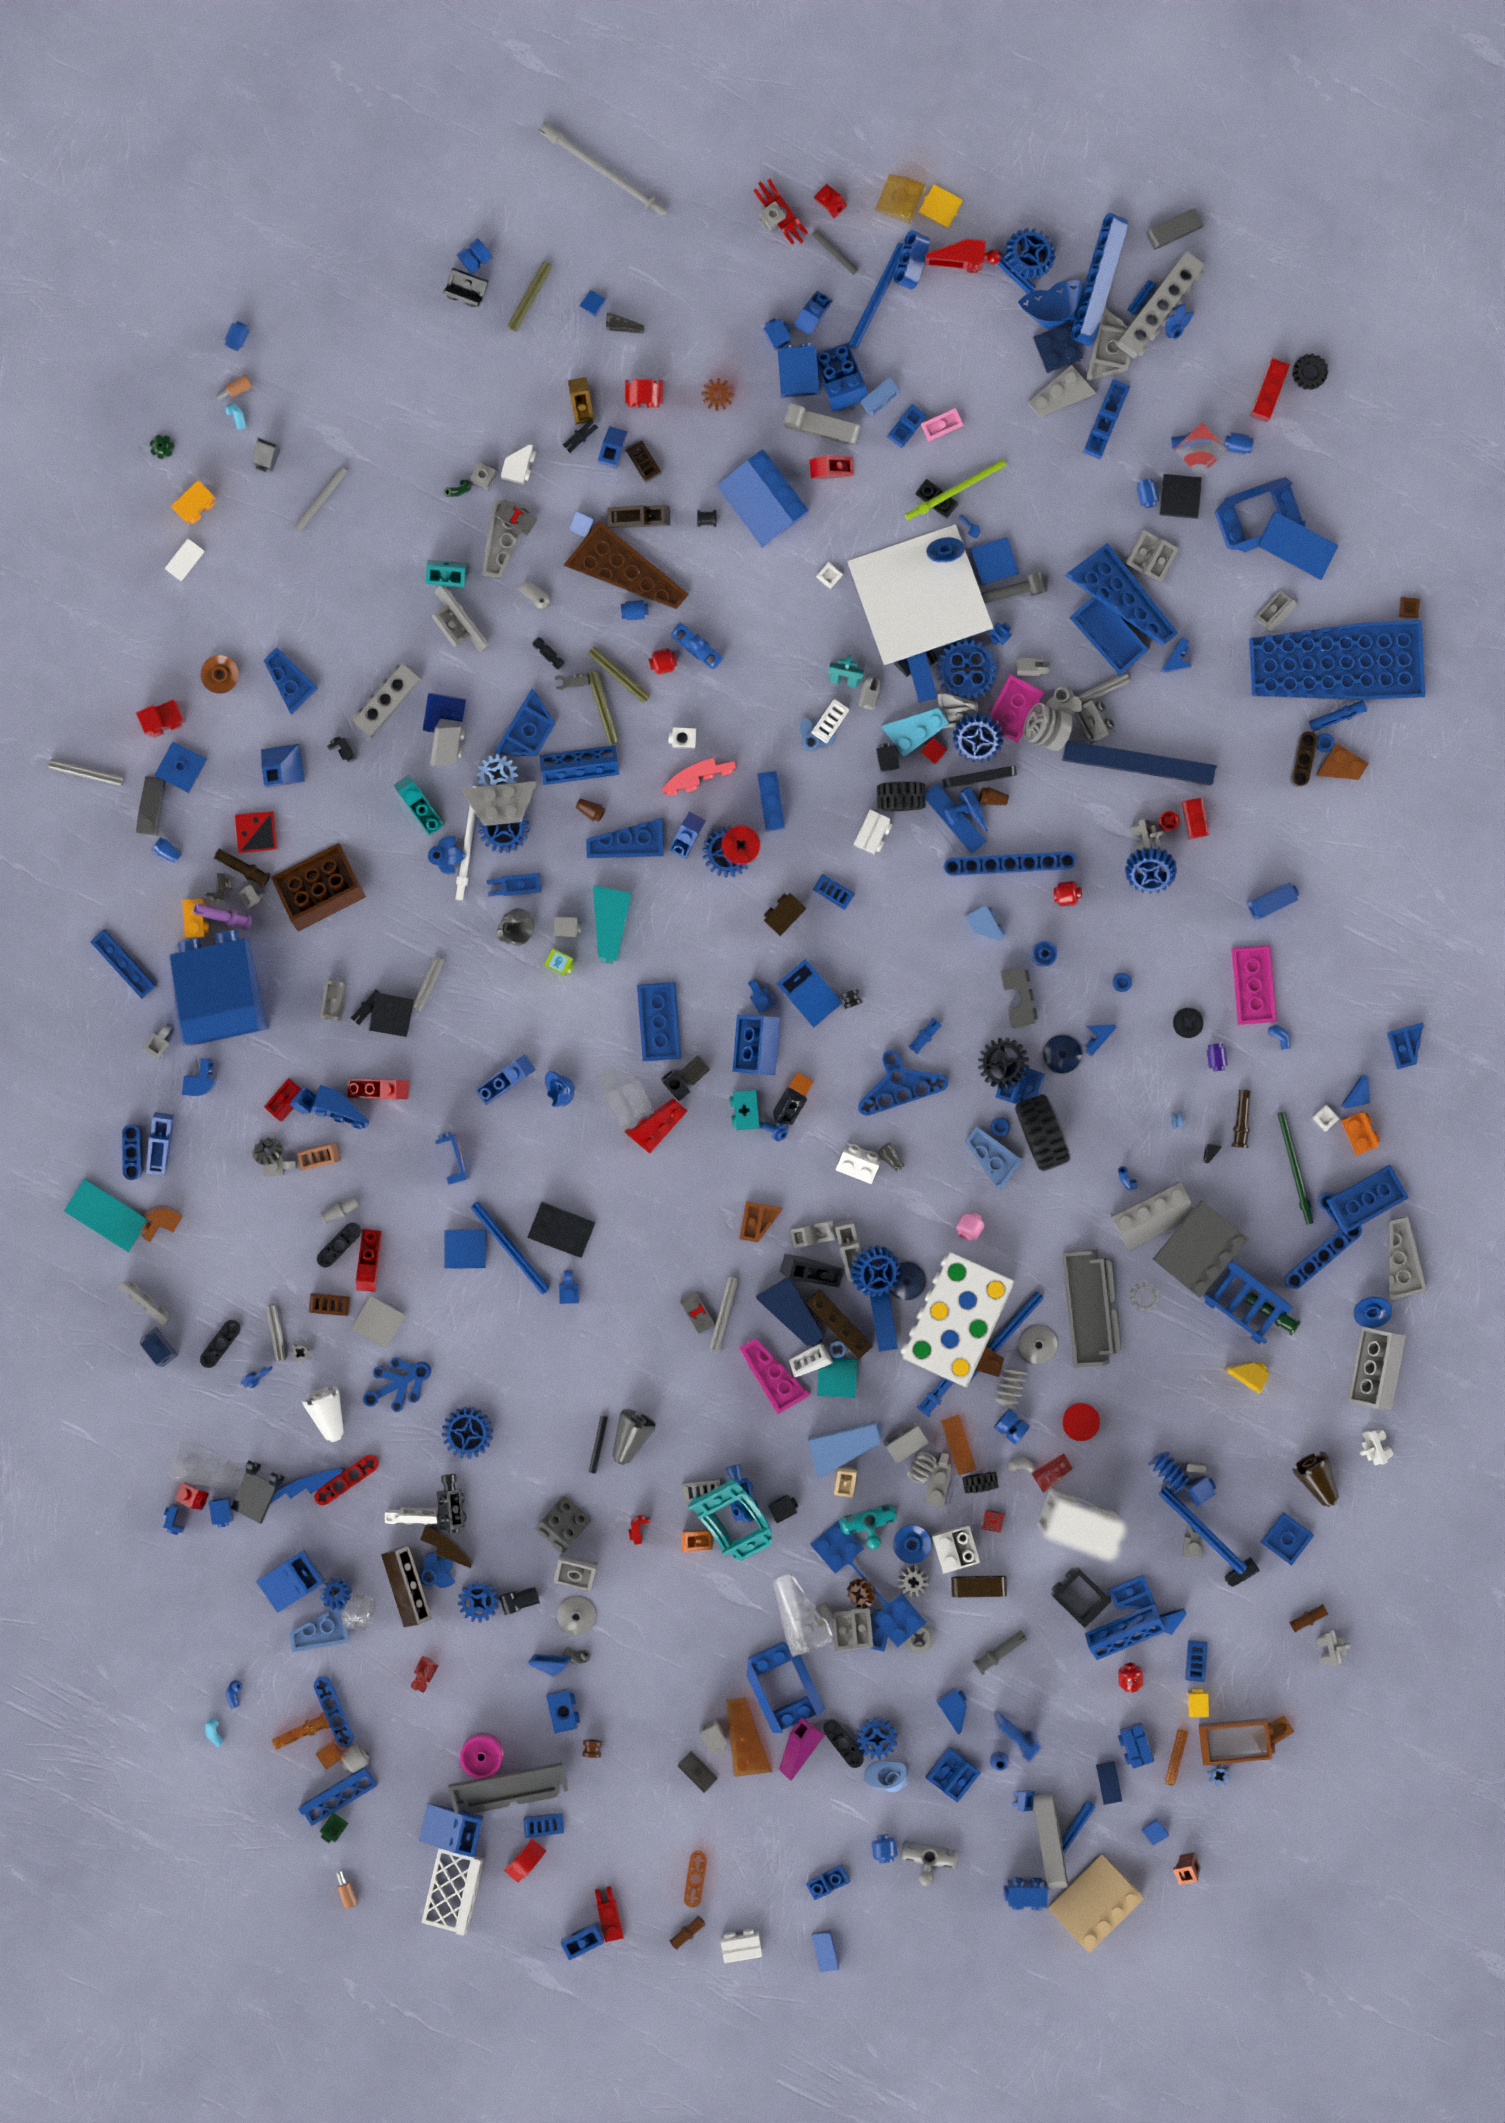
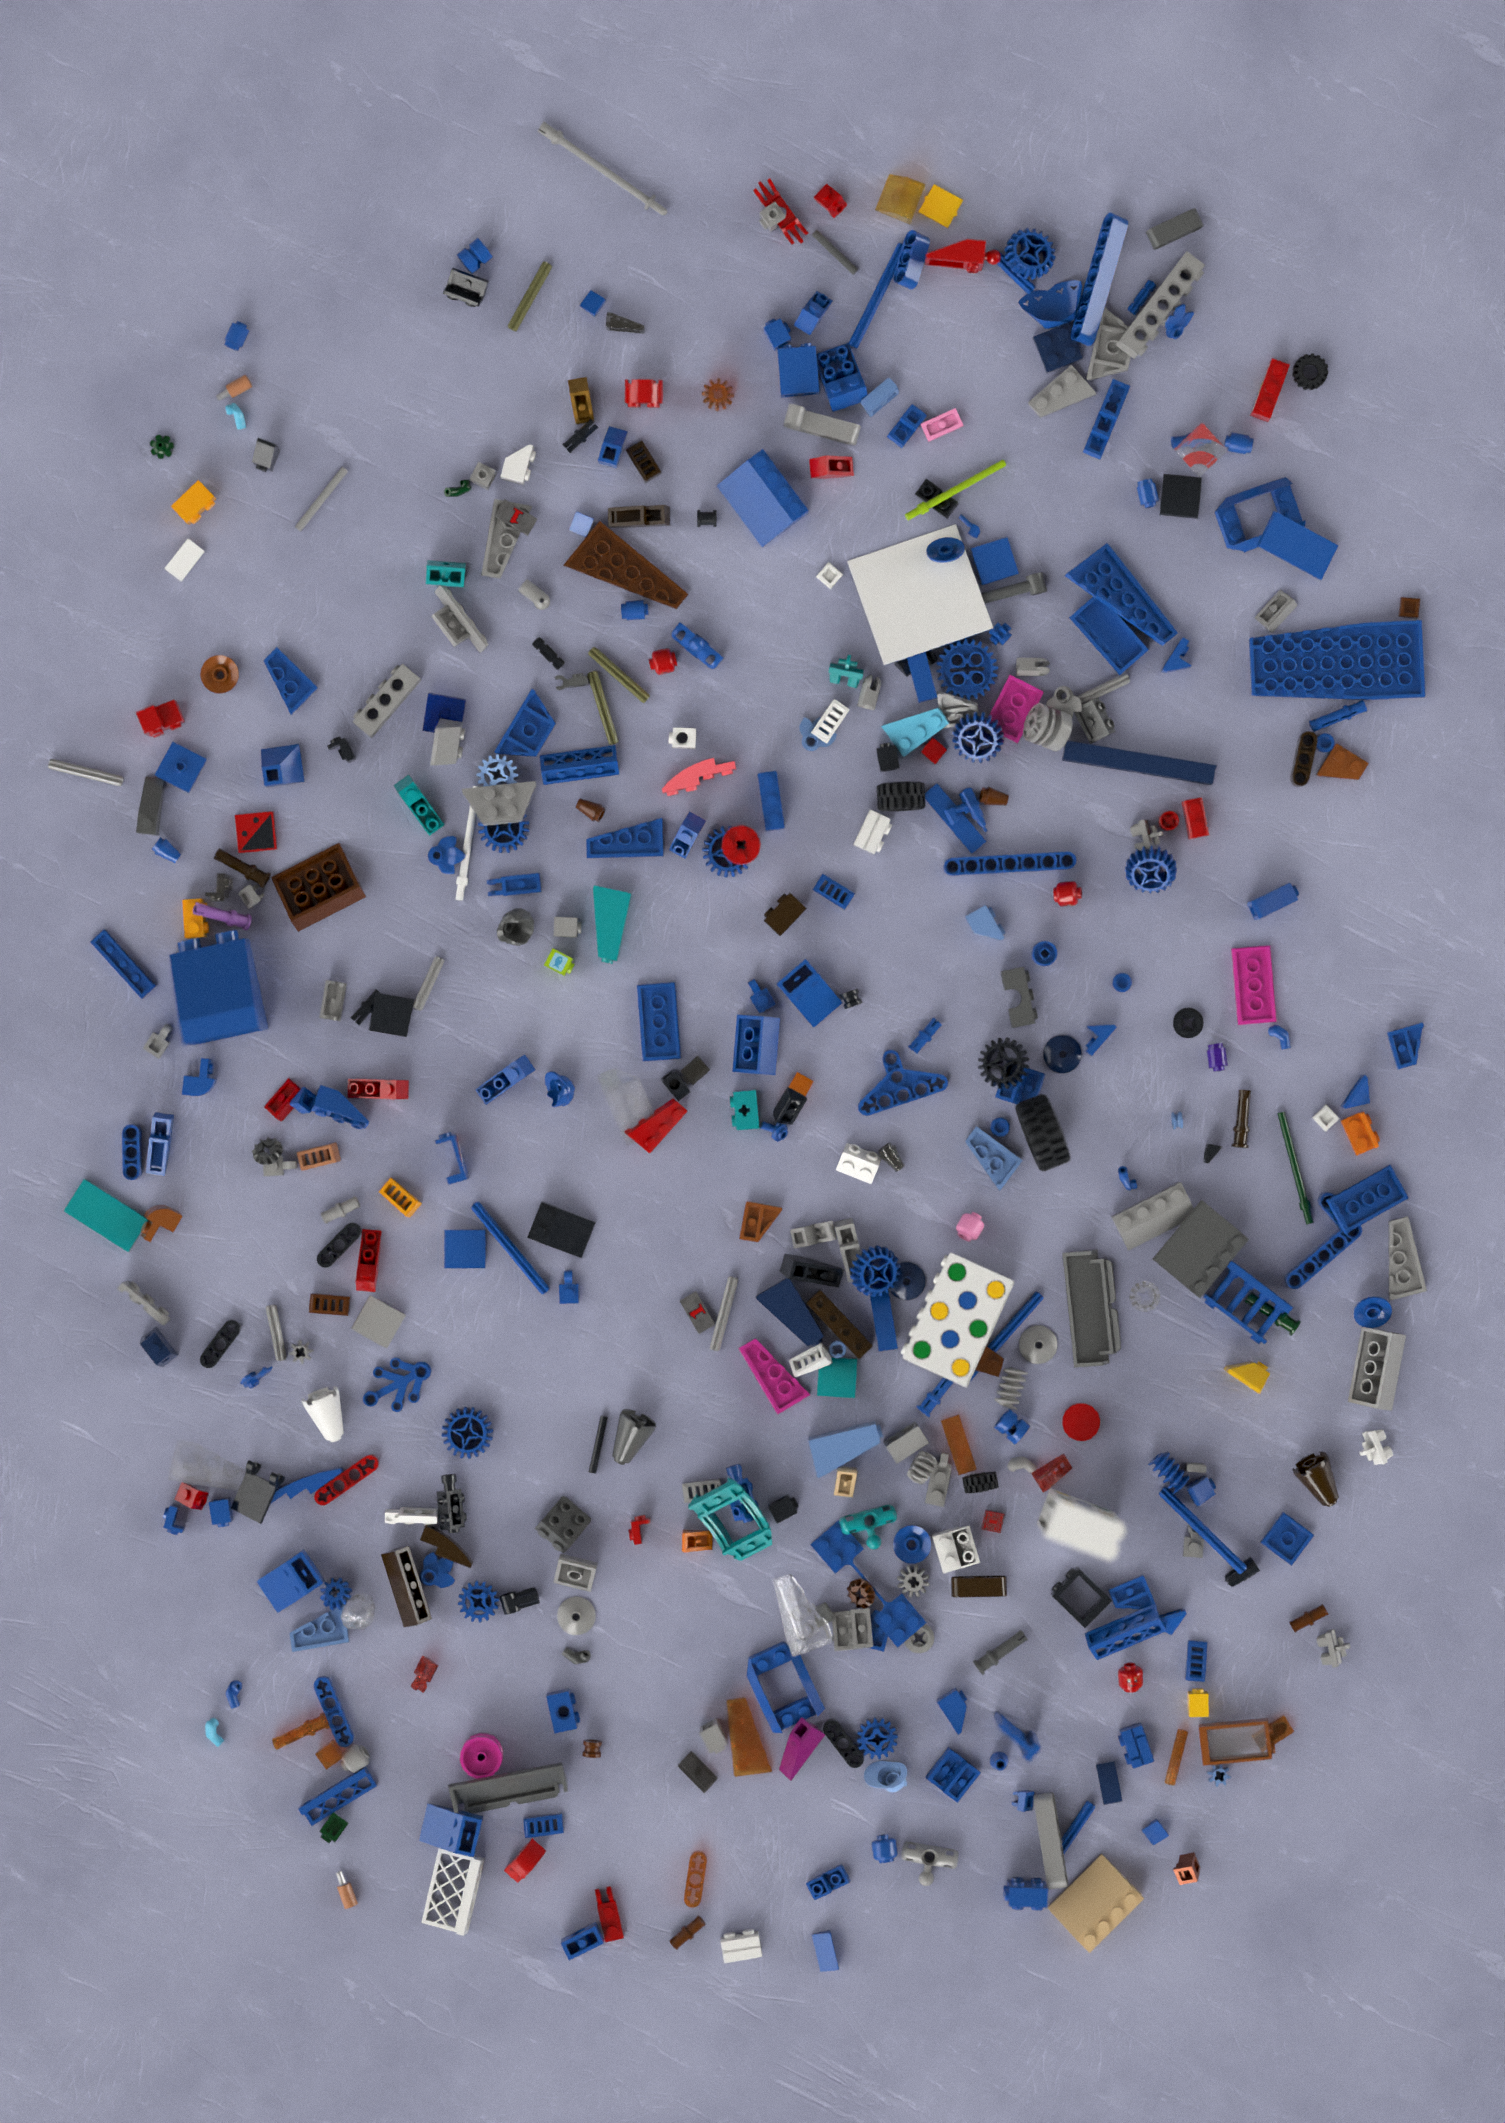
blue slope [528,1654,571,1677] -> none
black beam [942,766,1017,789] -> none
light grey slope [1124,530,1178,583] -> none
none -> light orange slope [379,1177,422,1218]

